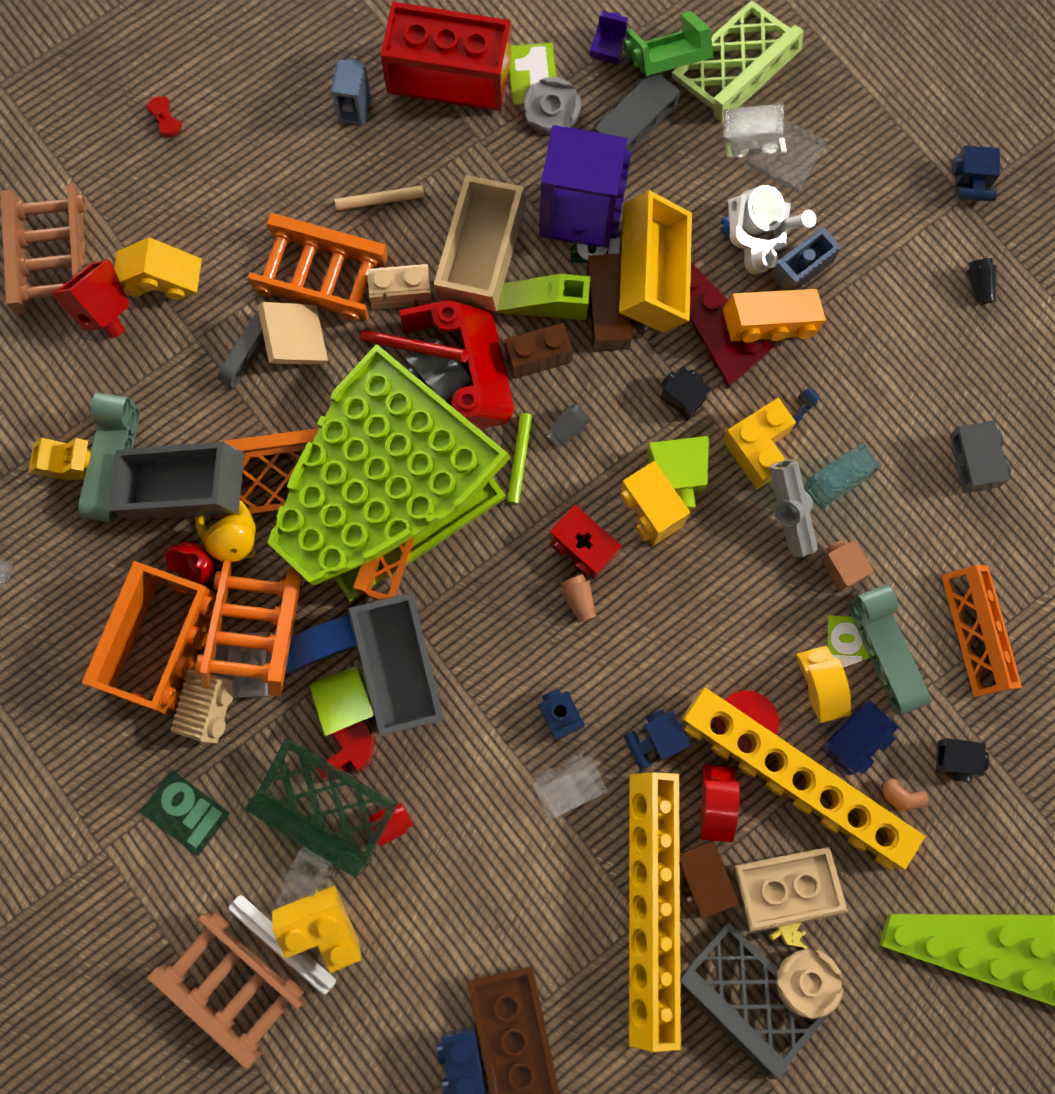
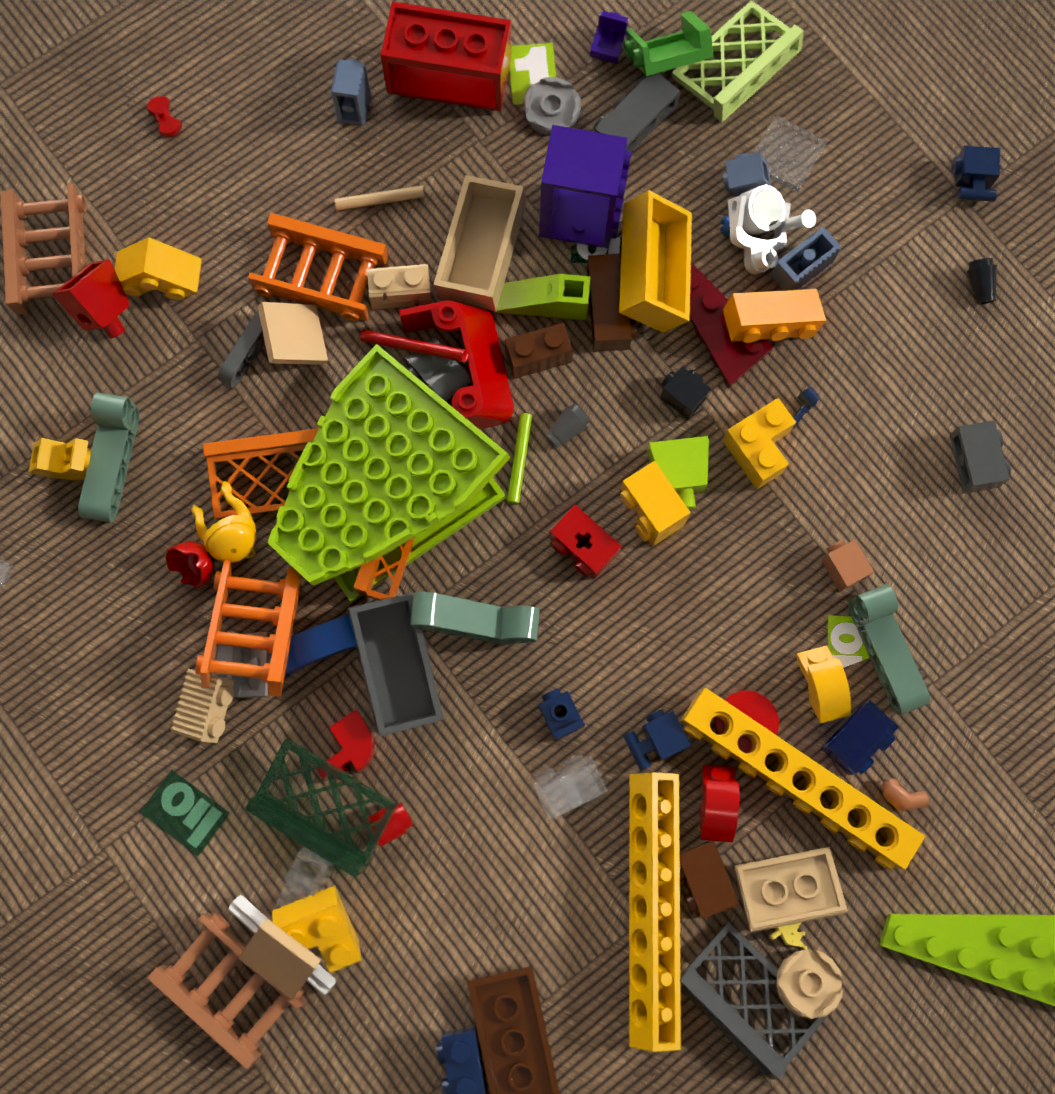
orange hose [82,561,216,716] -> none
dark grey piece [109,441,244,521] -> none
lime sticker [309,665,374,736] -> none
nougat cone [560,574,596,623] -> none
clear brick [723,103,786,157] -> none
light grey piece [769,459,818,557] -> none
clear light blue brick [806,443,879,508] -> none
black brick [935,738,989,782] -> none
orange fence [941,565,1022,697] -> none
none -> tan tile [239,919,321,1000]
none -> sand green beam [411,592,540,644]
none -> sand blue brick [723,152,771,197]

